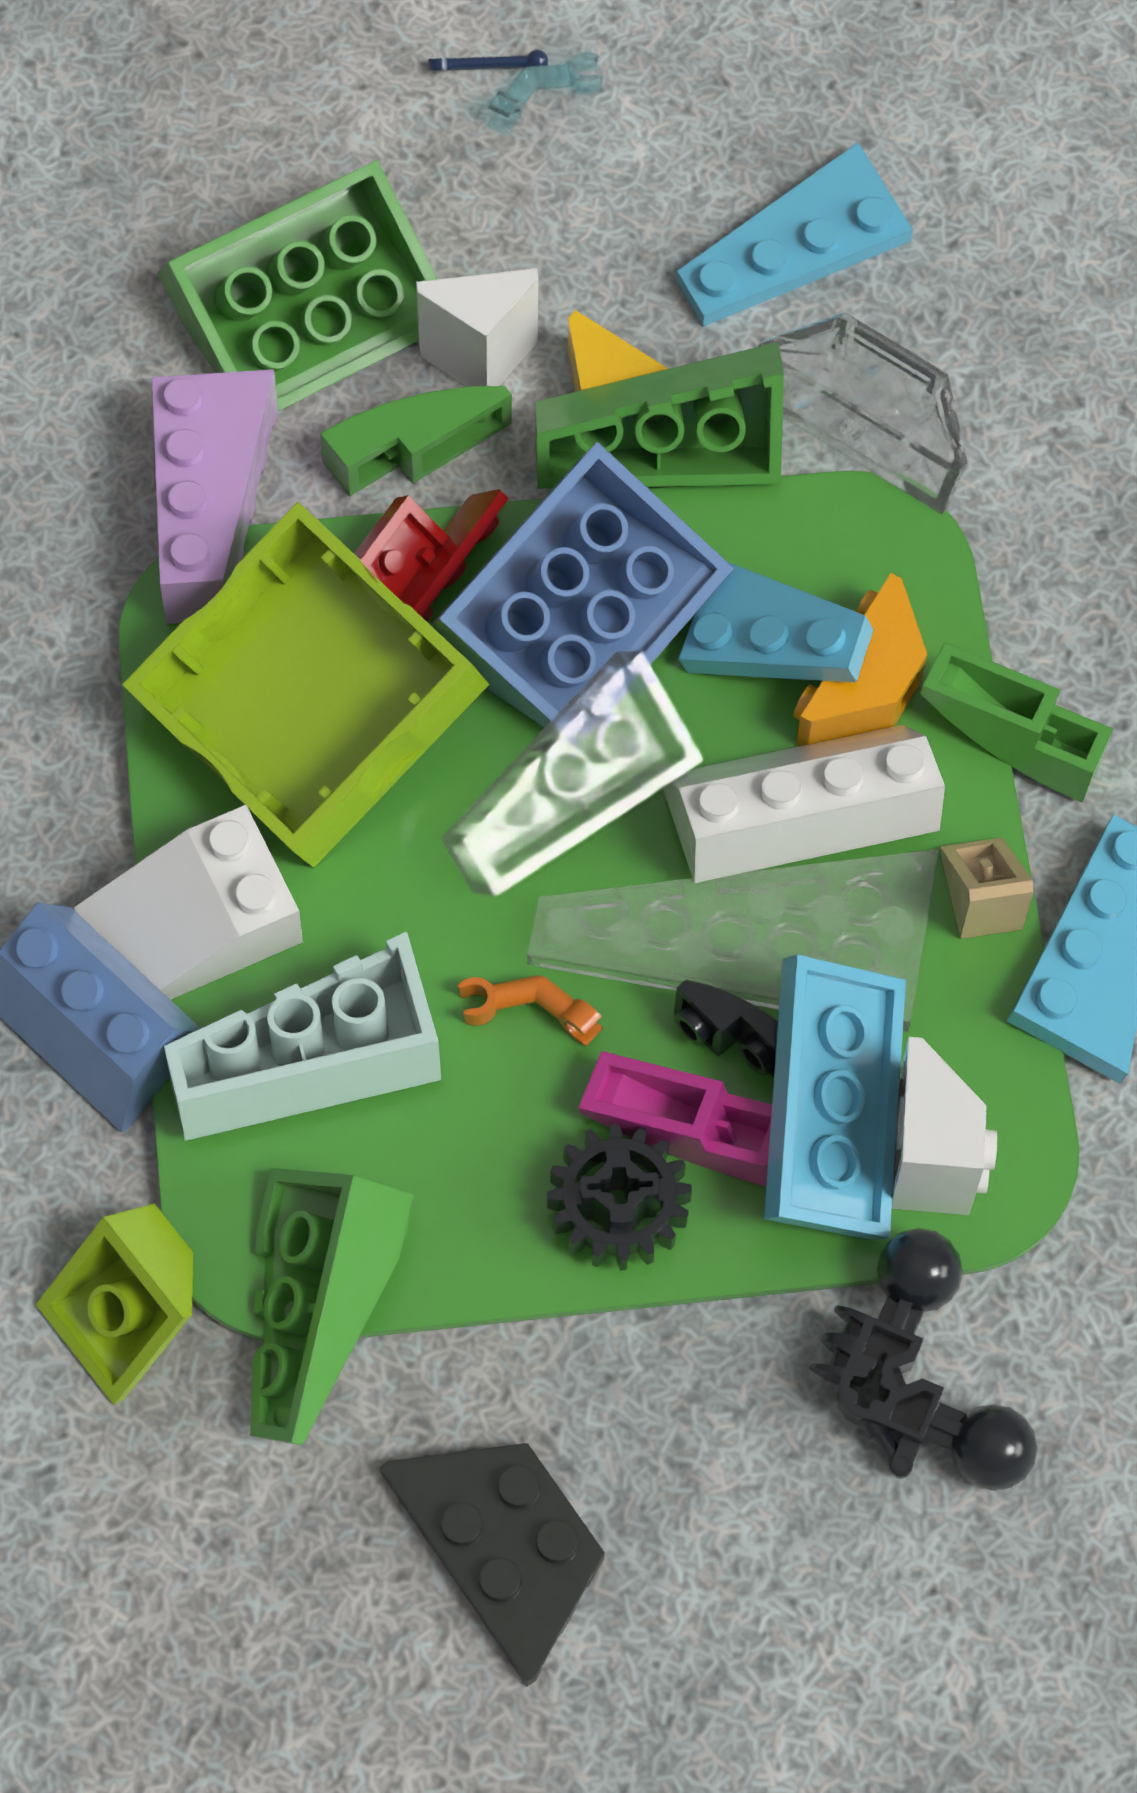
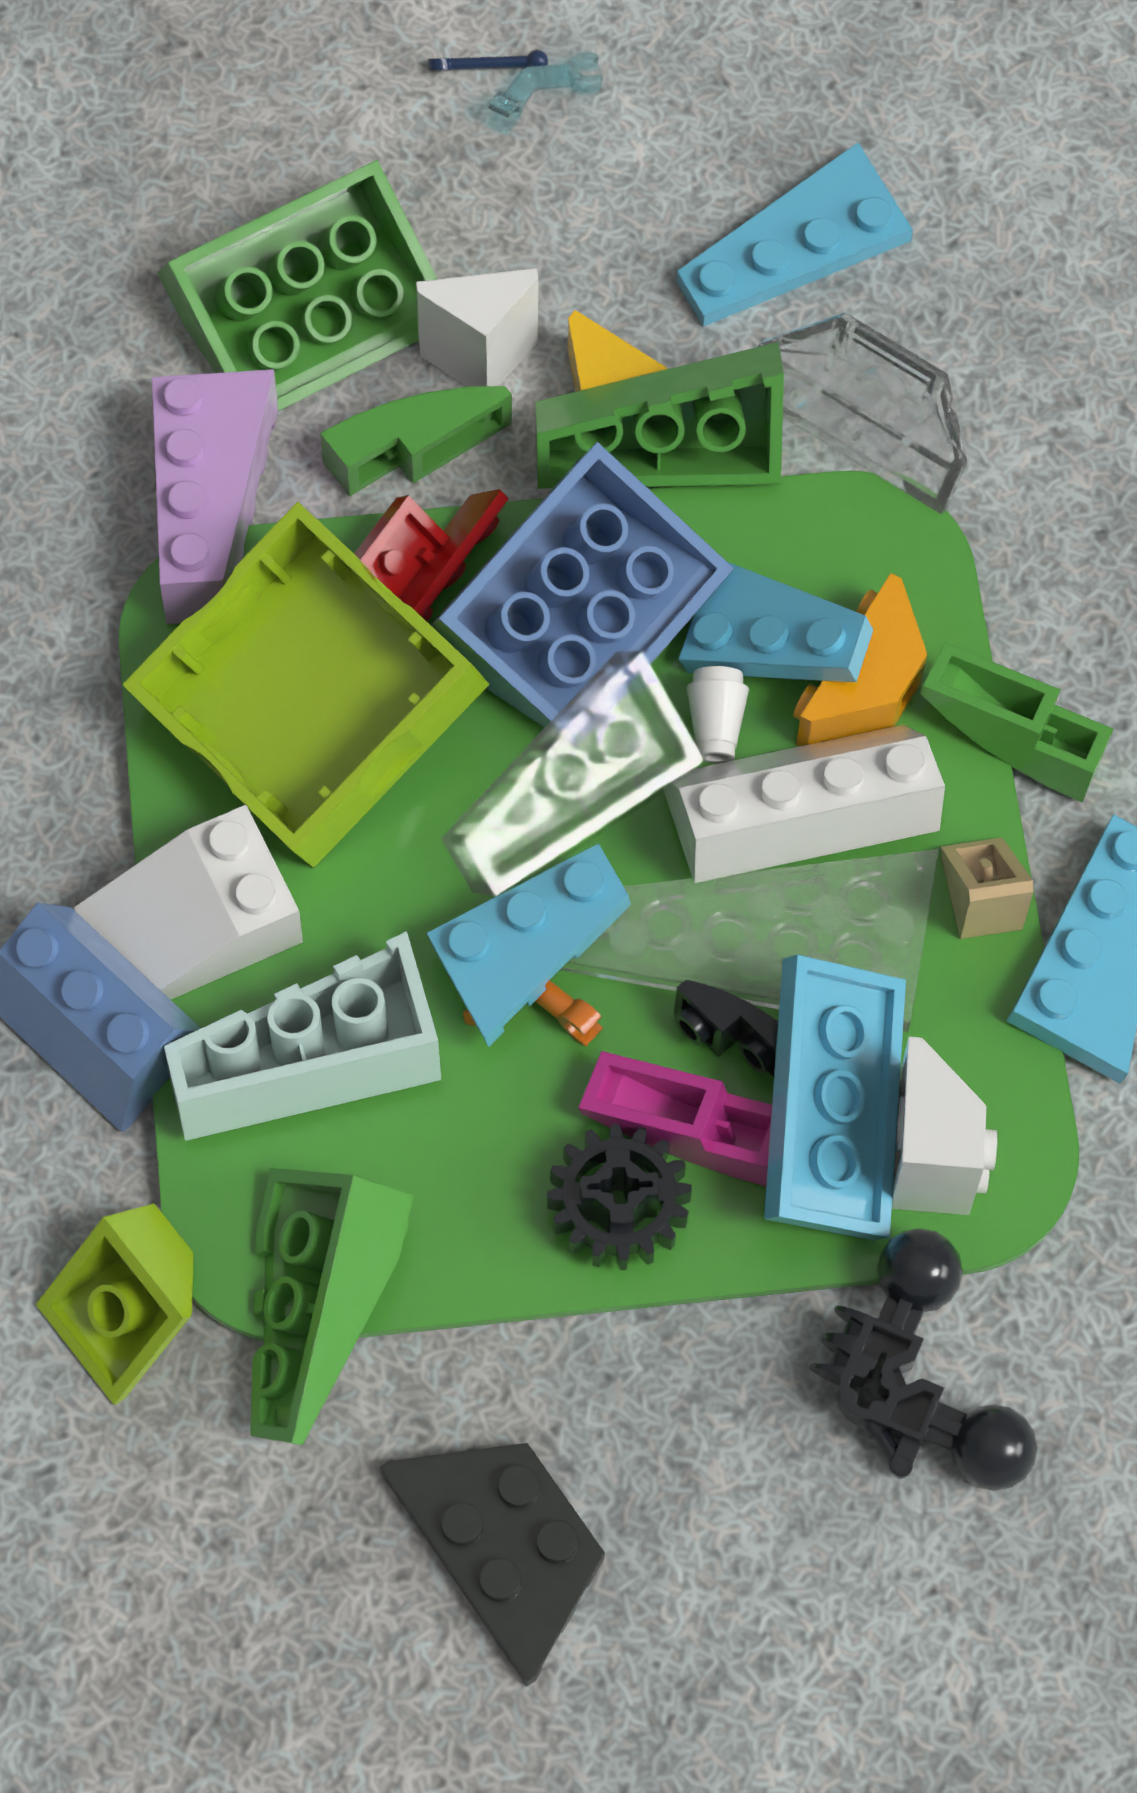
none -> medium azure wing [427,843,631,1048]
none -> white cone [686,666,749,763]

